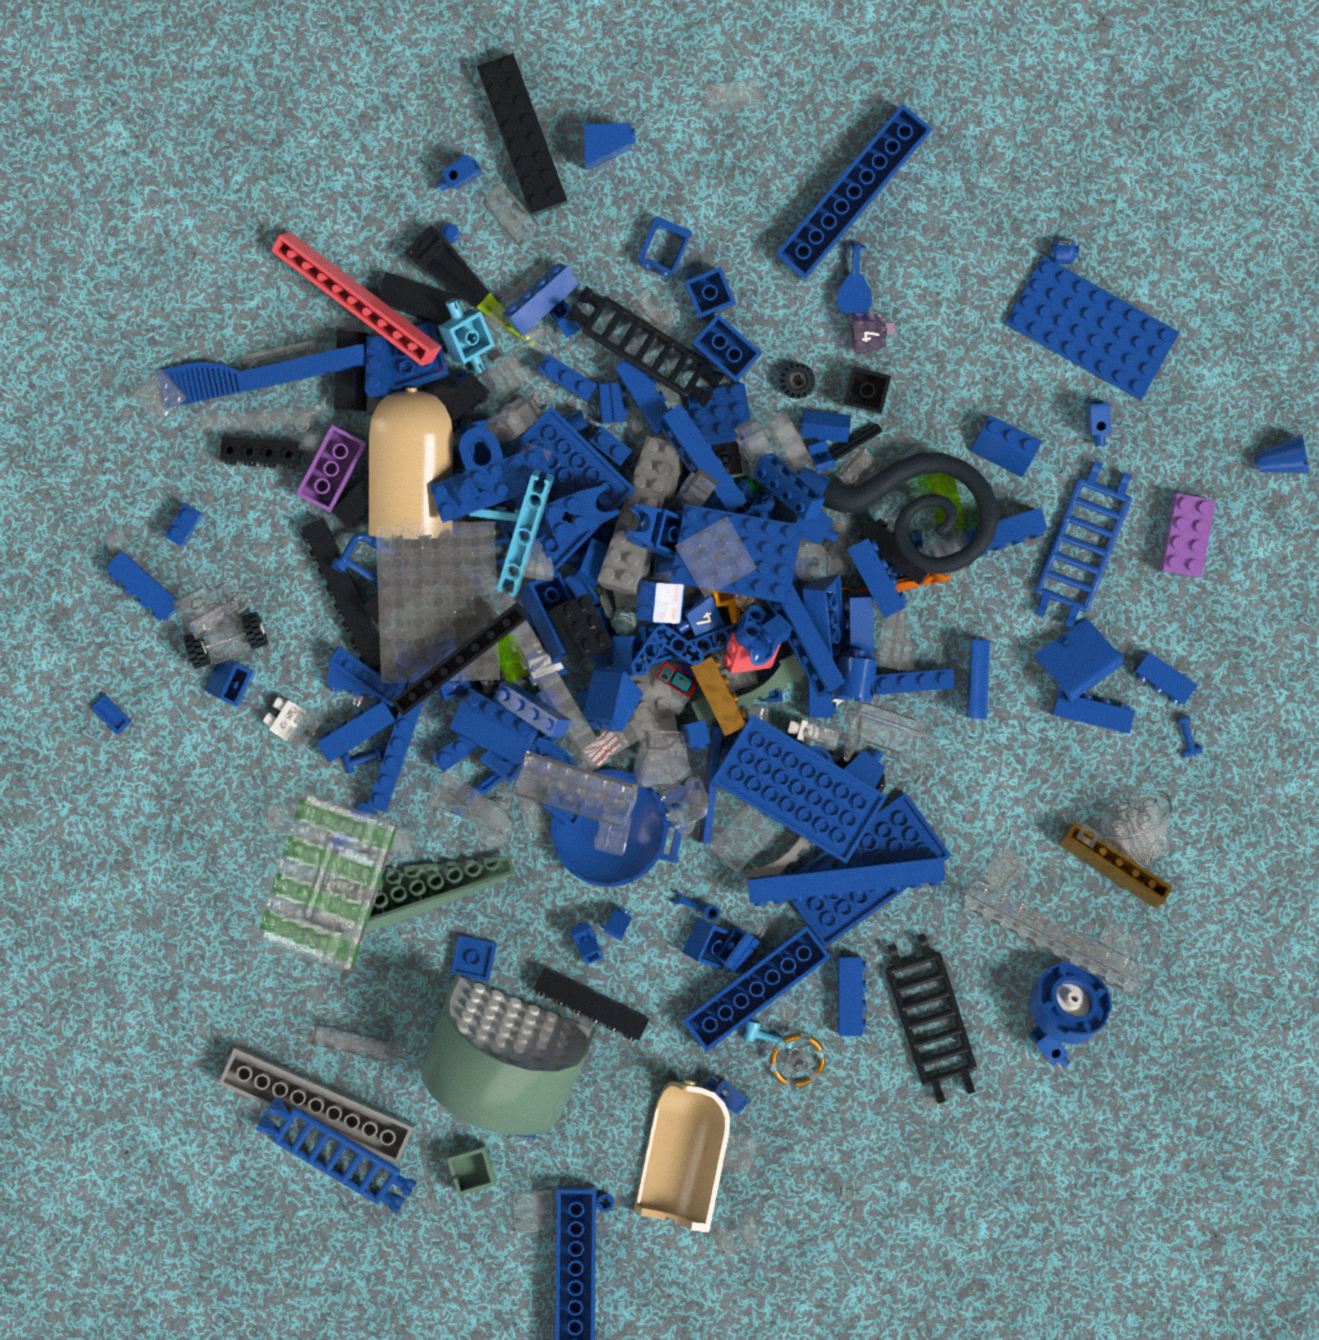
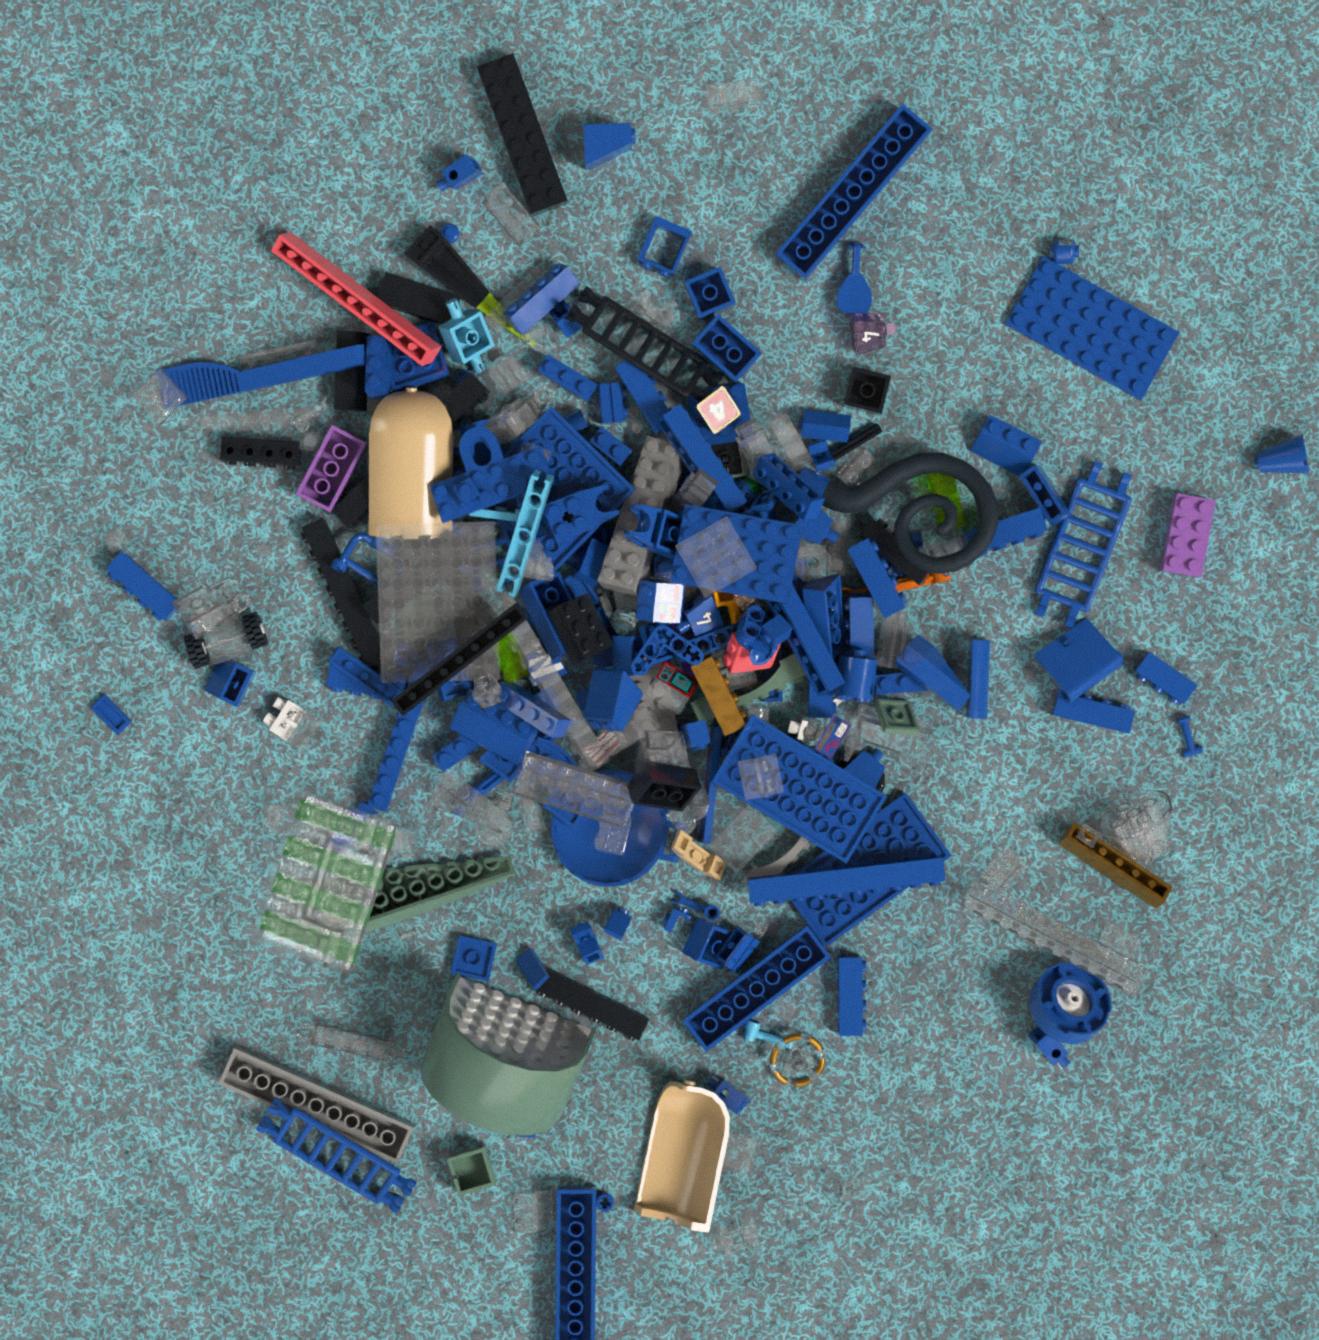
blue brick [164,503,204,547] -> none
blue brick [317,700,396,763] -> none
blue piece [342,747,384,774] -> none
clear hand [352,696,381,708] -> none
black bush [780,363,816,399] -> none
black bar [886,934,977,1104] -> none
blue torso [1085,400,1111,446] -> none
none -> clear brick [472,673,502,709]
none -> blue tile [516,948,550,990]
none -> black brick [627,761,702,811]
none -> blue bracket [662,906,692,933]
none -> tan slope [671,829,727,881]
none -> sticker [697,386,741,434]
none -> clear bracket [738,754,784,800]
none -> tile [814,715,851,759]
none -> sand green tile [873,698,920,735]
none -> blue wedge [895,634,970,712]
none -> blue brick [1019,465,1071,525]

